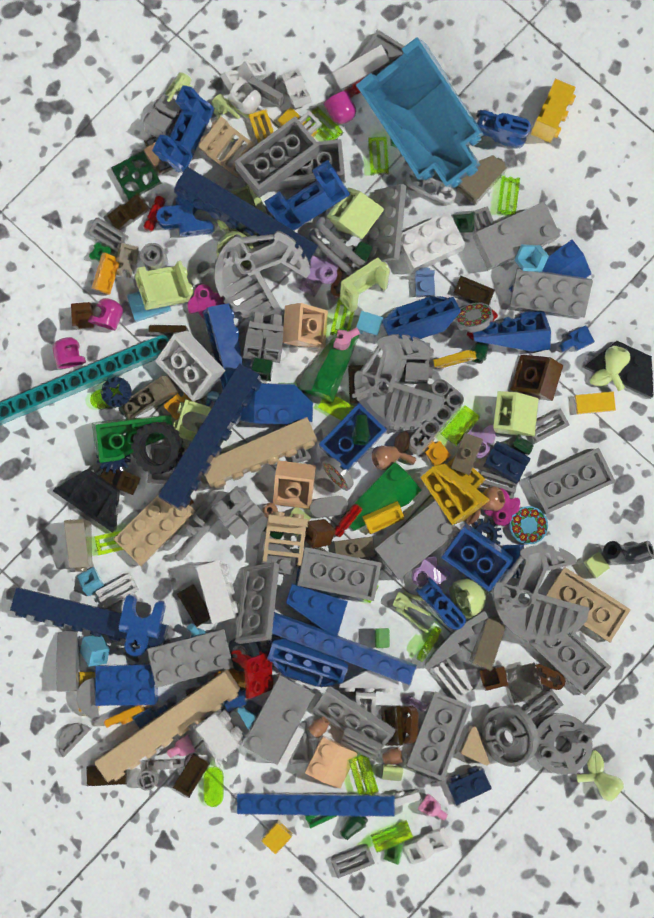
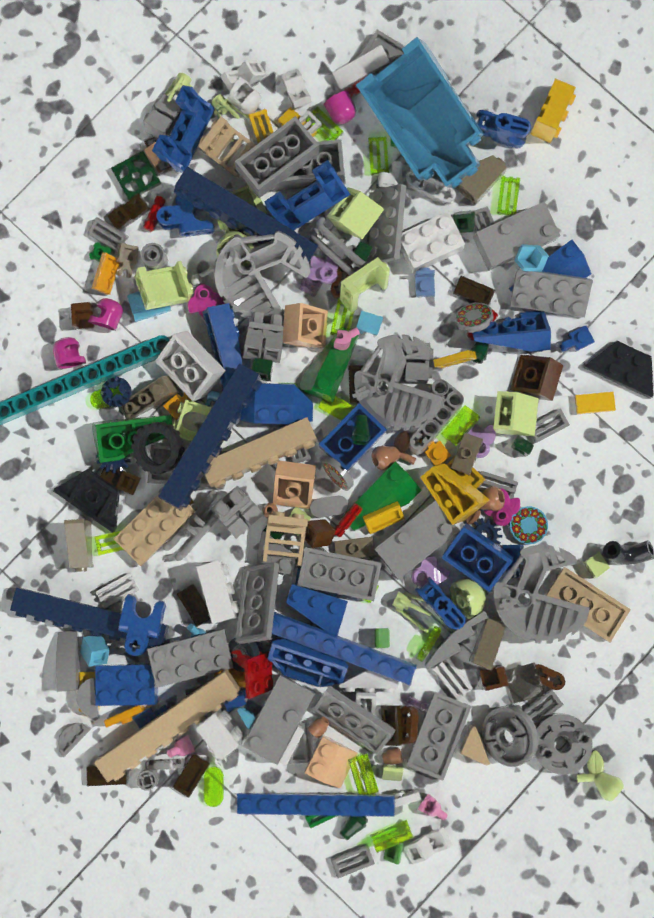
medium azure slope [77,567,105,596] -> none
dark brown tile [148,325,189,336] -> none
light grey tile [248,76,284,107] -> none
yellow panel [261,820,293,854] -> none
light grey tile [340,727,382,761] -> none
blue wedge [382,296,461,341] -> none
dark blue bracket [446,765,492,806] -> none
dark blue bracket [483,441,531,484] -> none
light grey plate [527,632,611,696] -> none
light grey plate [529,447,616,515] -> none
yellowish green piece [590,346,630,391] -> none
none -> white piece [376,161,403,189]

